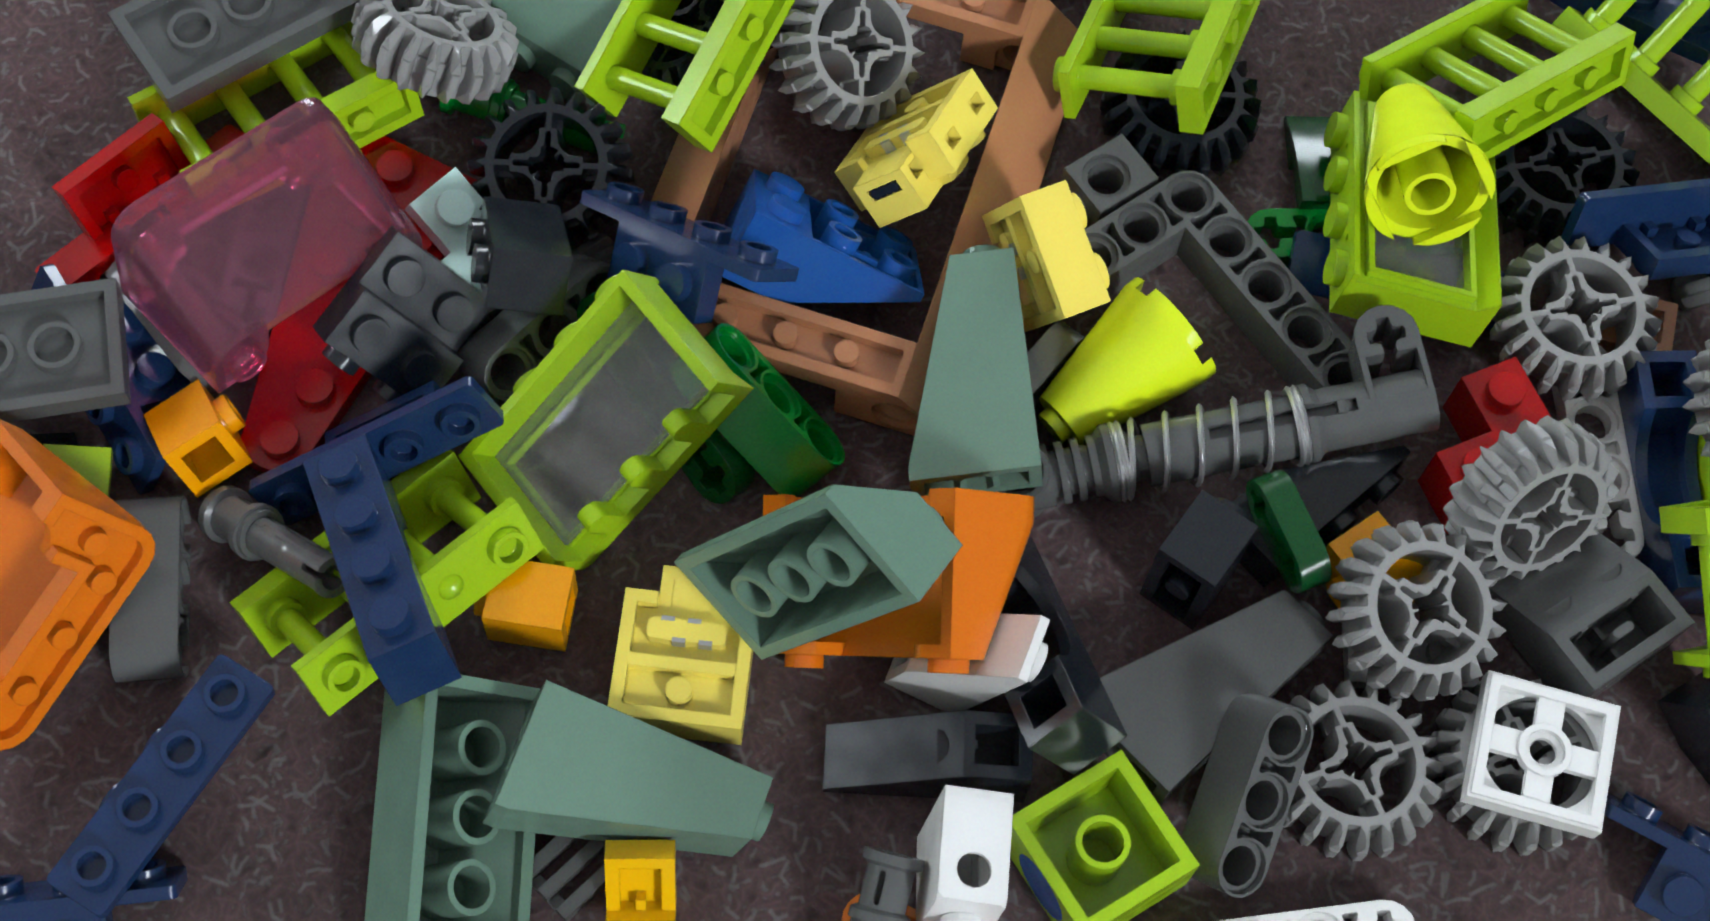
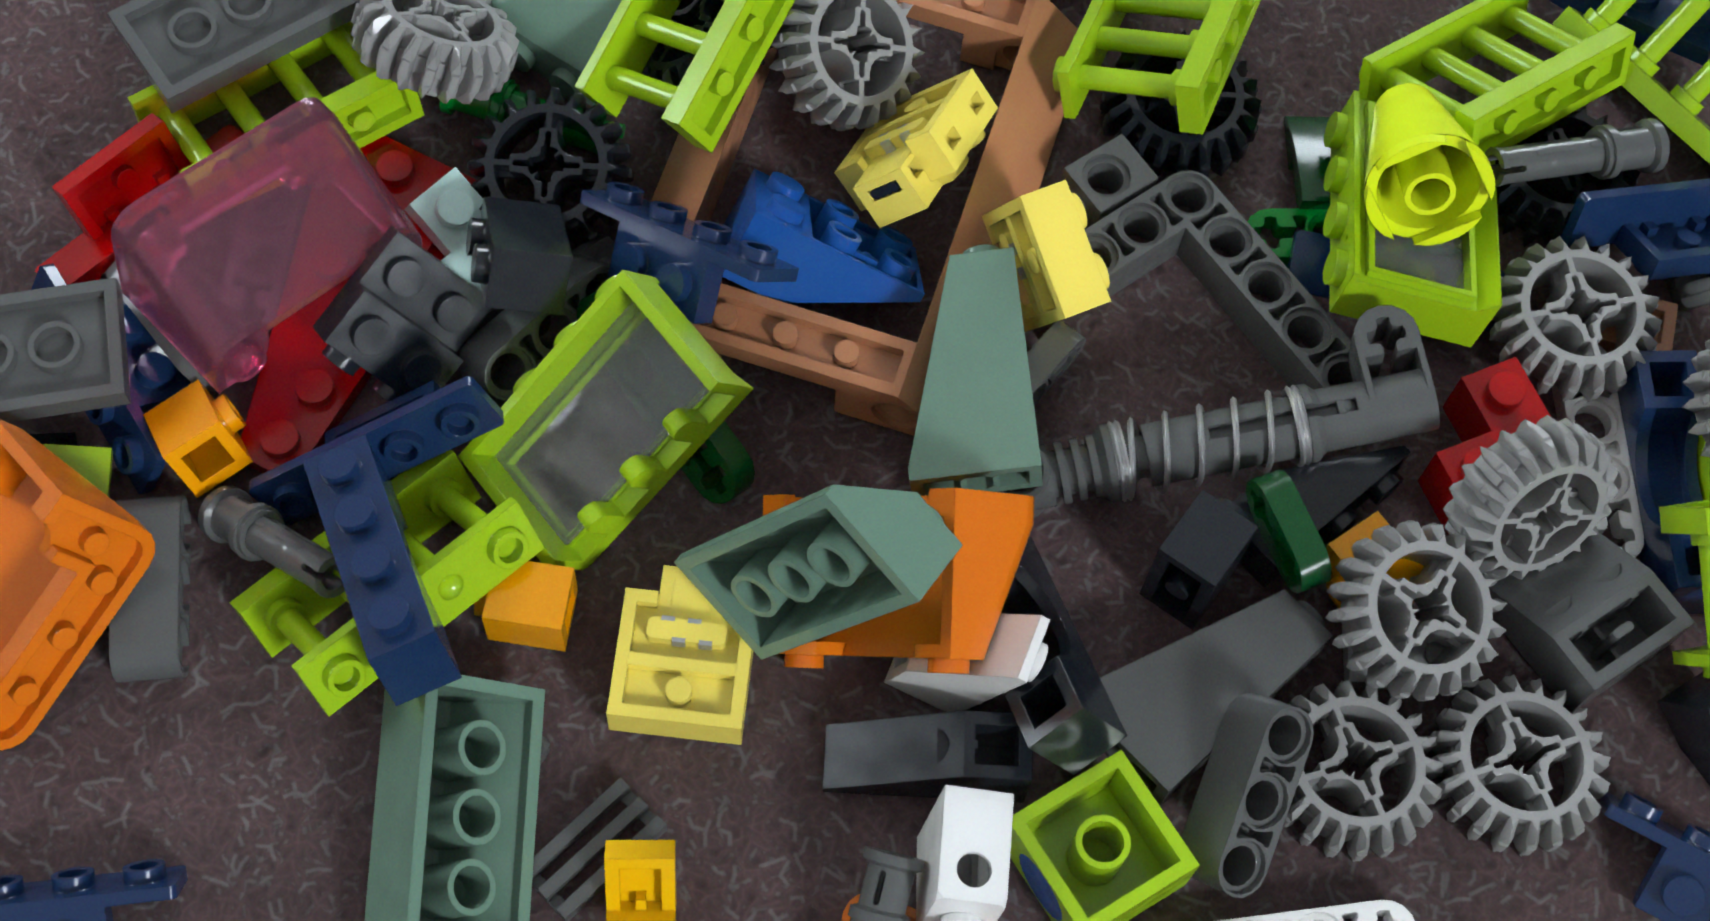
dark blue bracket [47,655,275,918] -> none
sand green slope [482,680,774,857] -> none
green beam [671,323,845,497] -> none
neon yellow cone [1038,277,1216,445] -> none
white piece [1460,670,1621,839] -> none
none -> dark grey pin [1485,118,1670,187]

